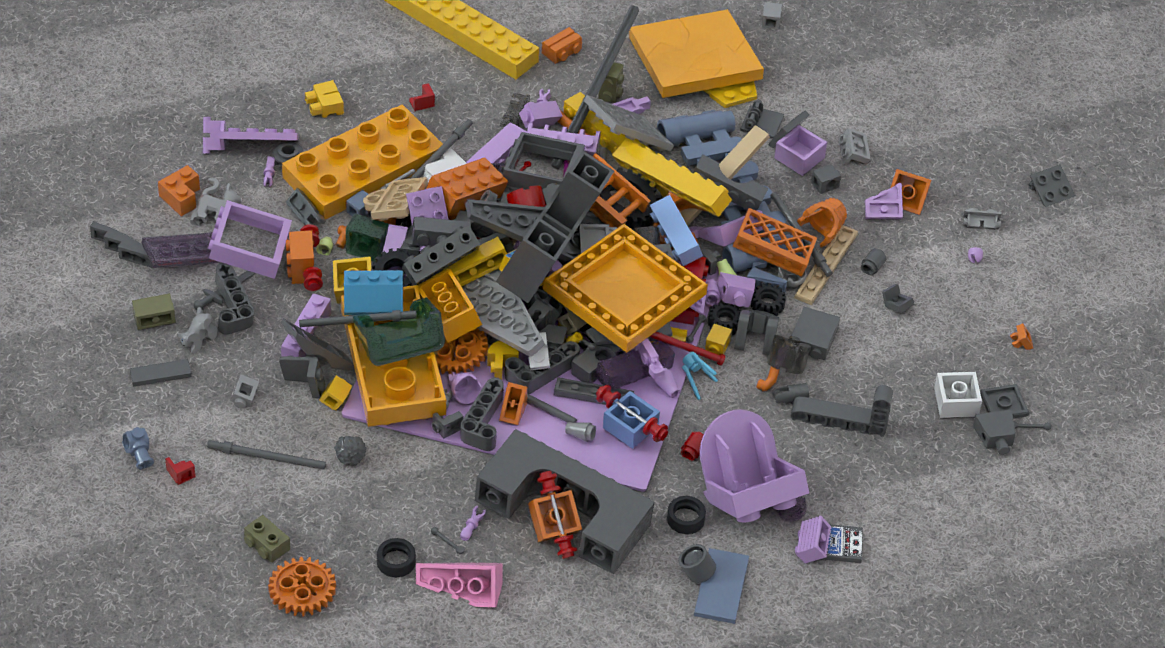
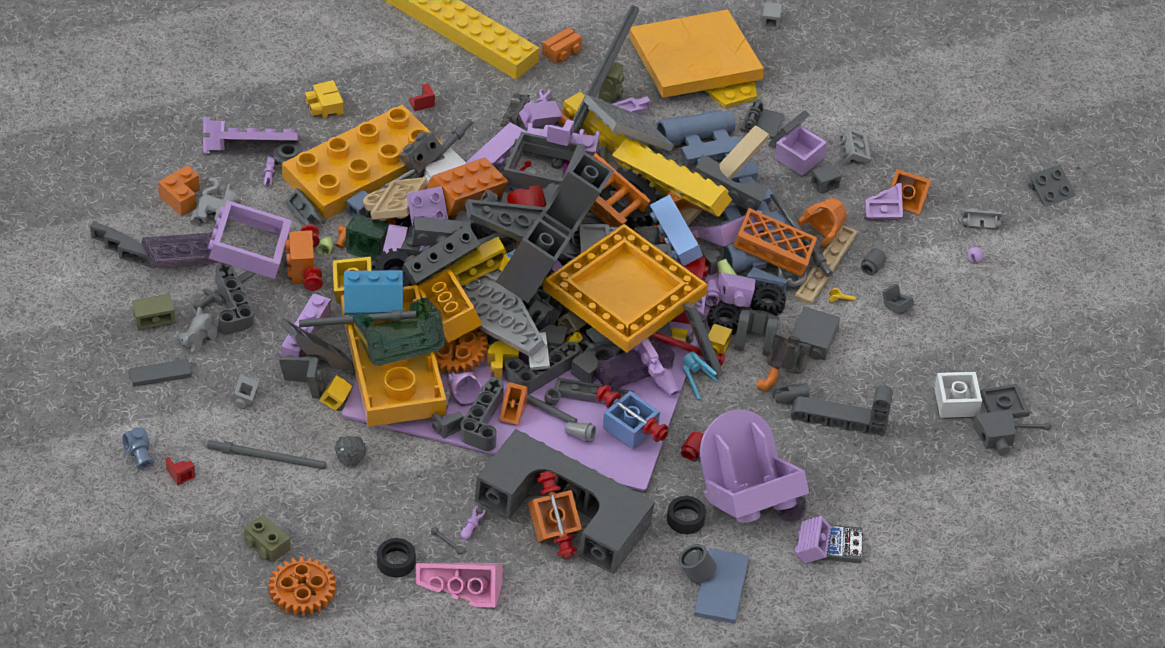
orange tile [1010,323,1033,350] -> none
none -> dark grey brick [399,132,445,173]
none -> dark grey hinge [544,388,561,405]
none -> lavender panel [547,120,574,146]
none -> dark grey tile [683,302,723,376]
none -> yellow hand [828,288,856,303]

